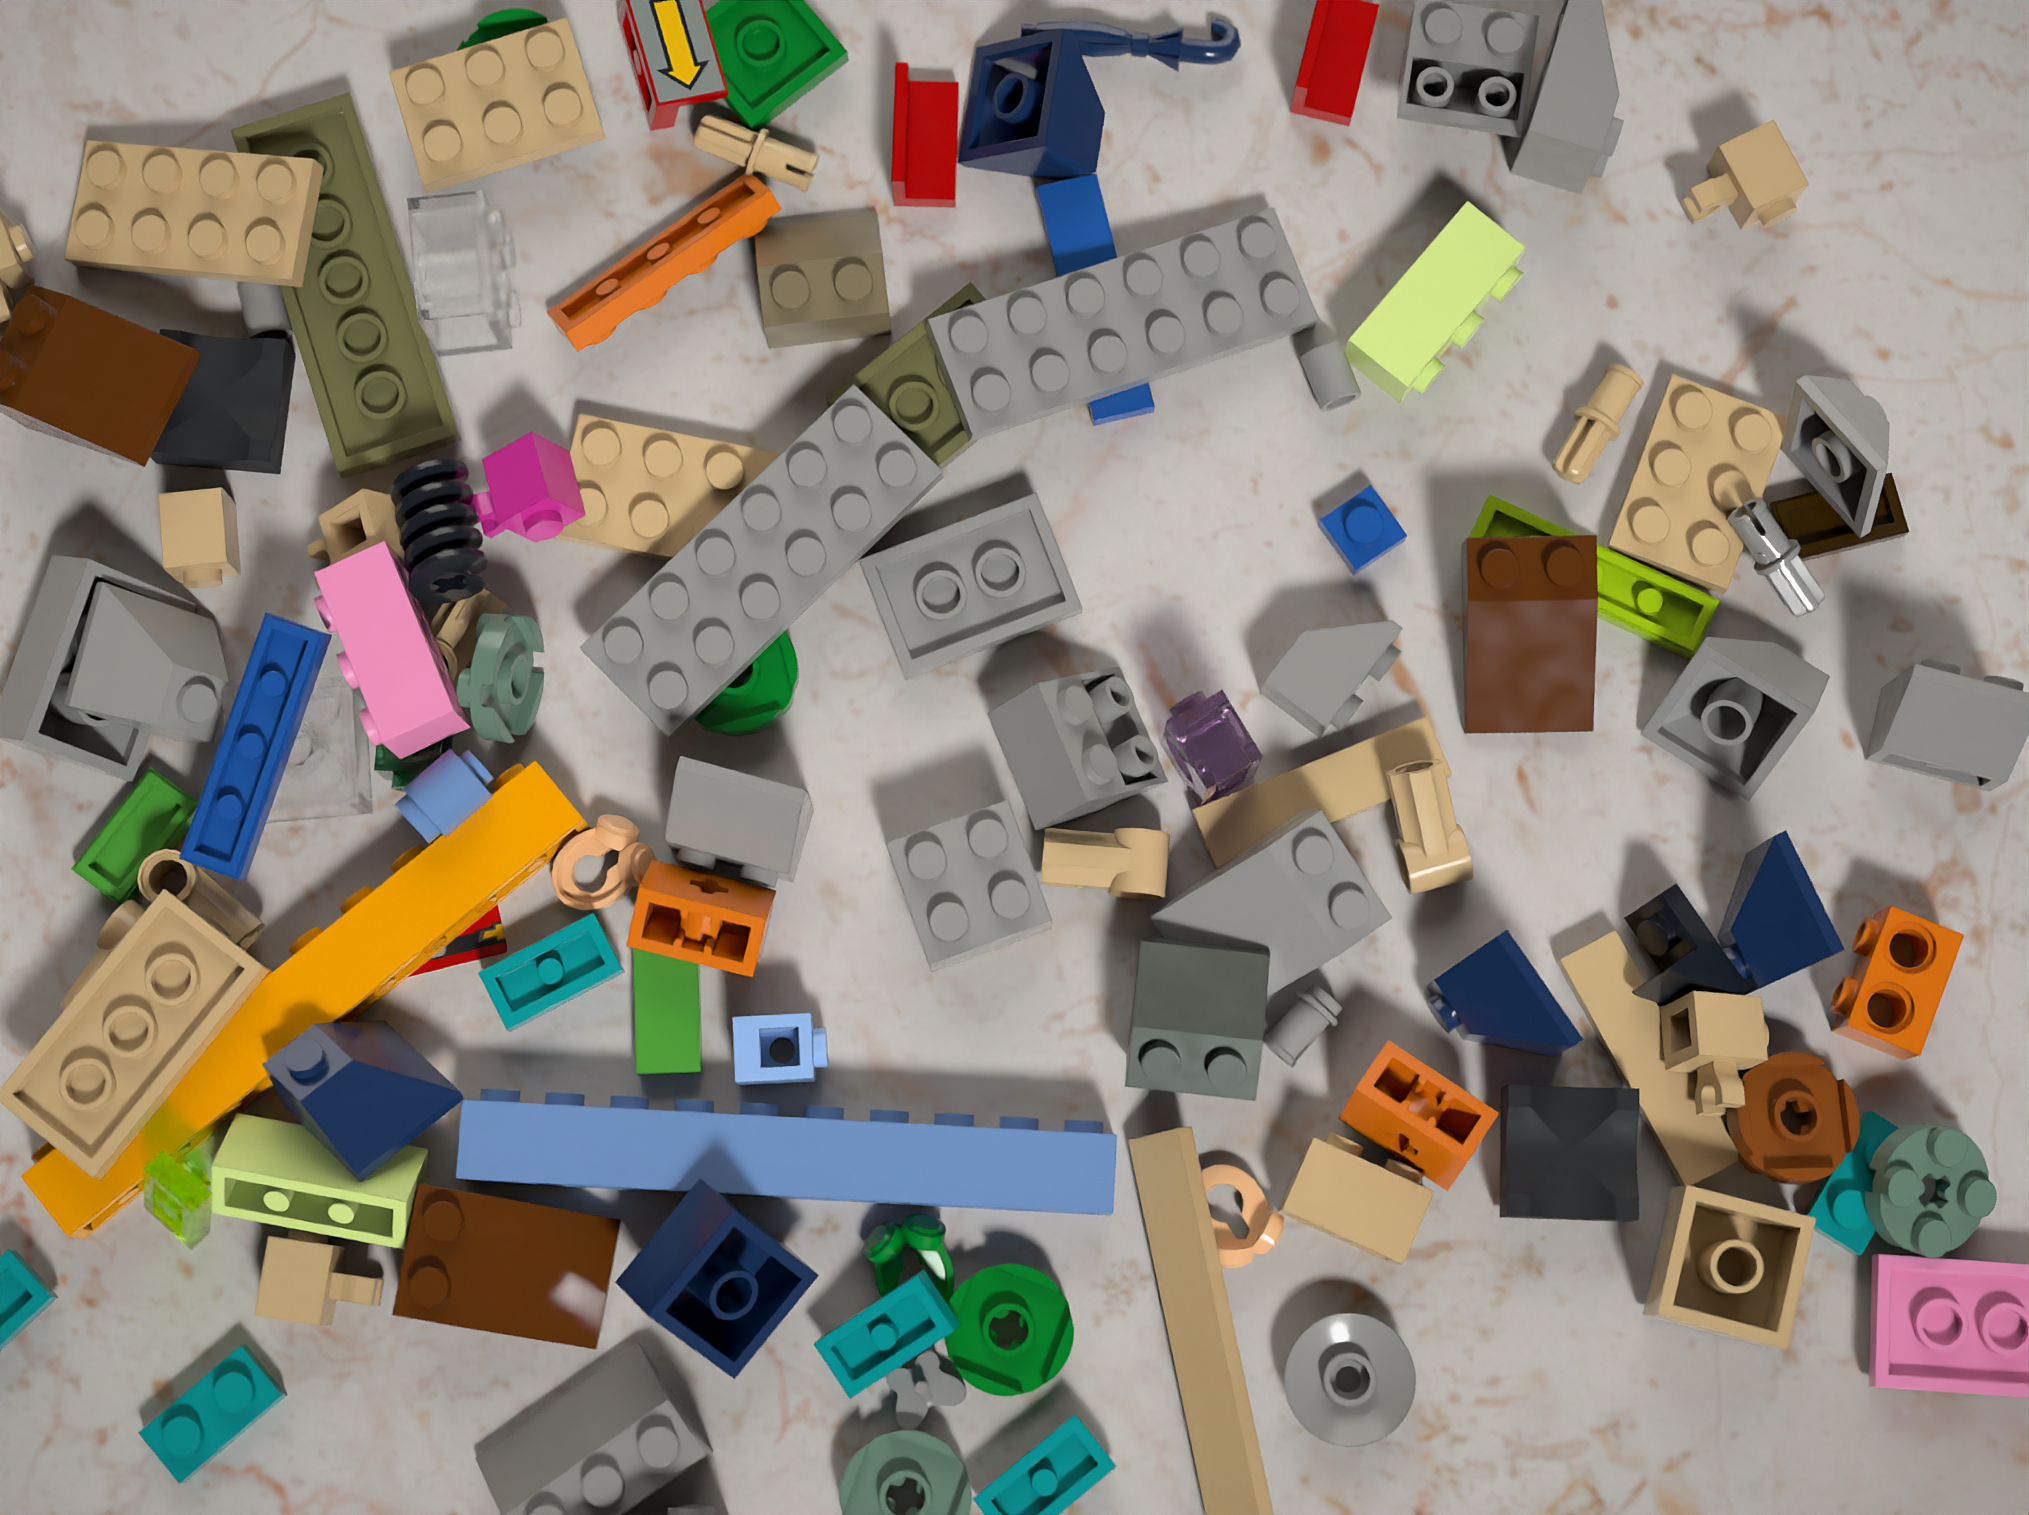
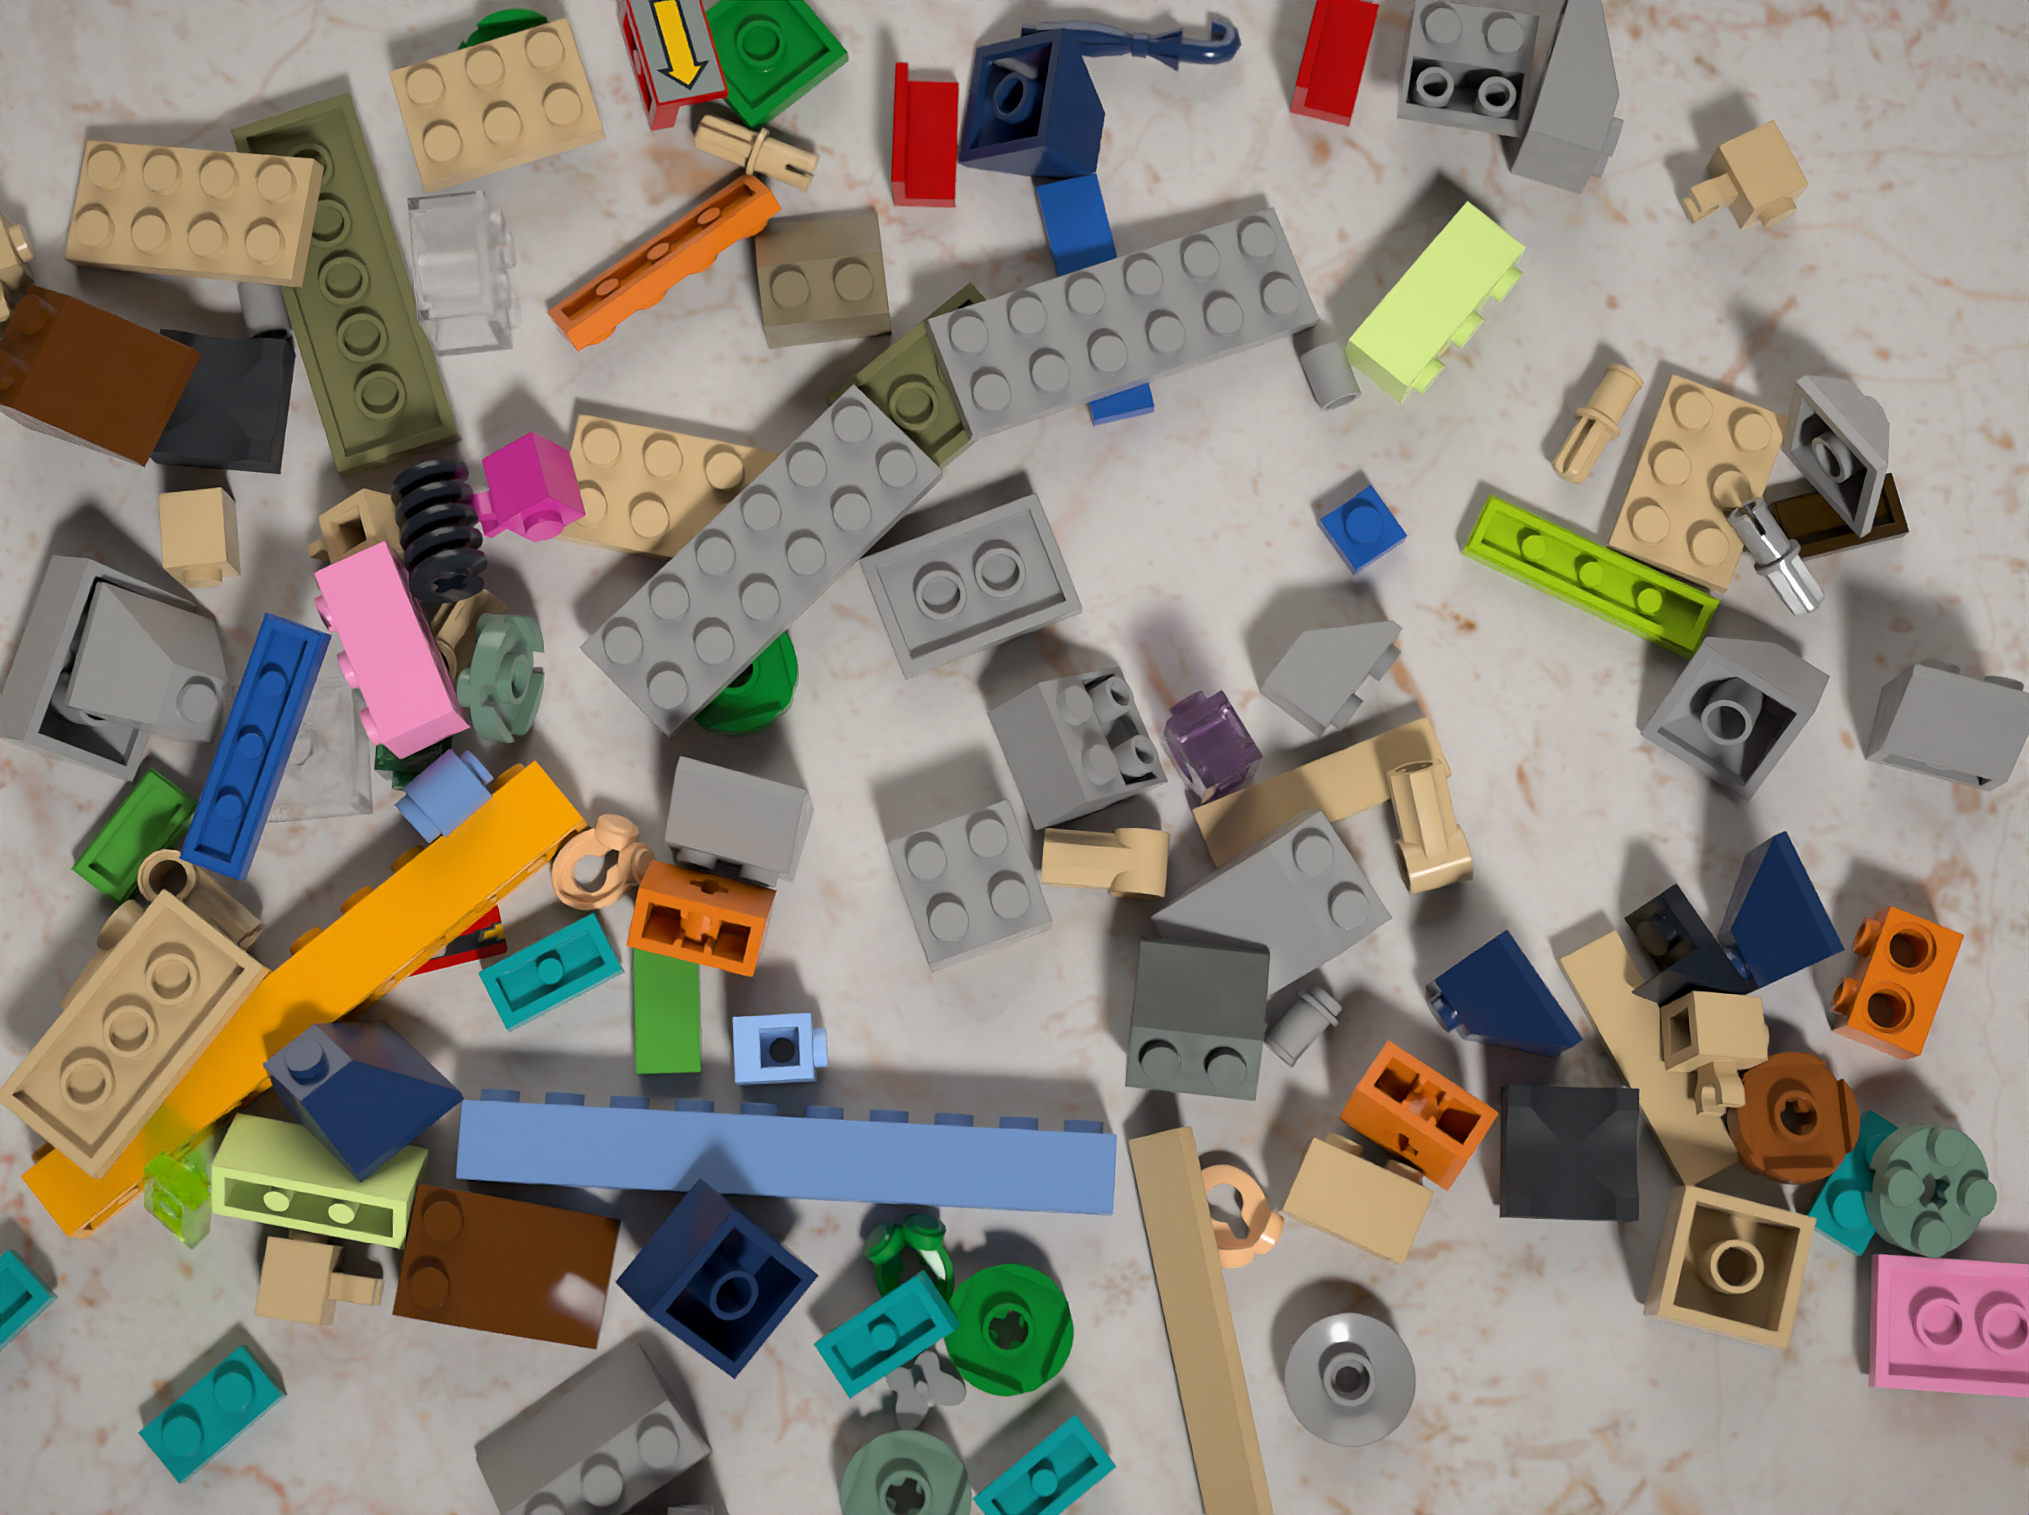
reddish brown slope [1461,535,1598,734] -> none

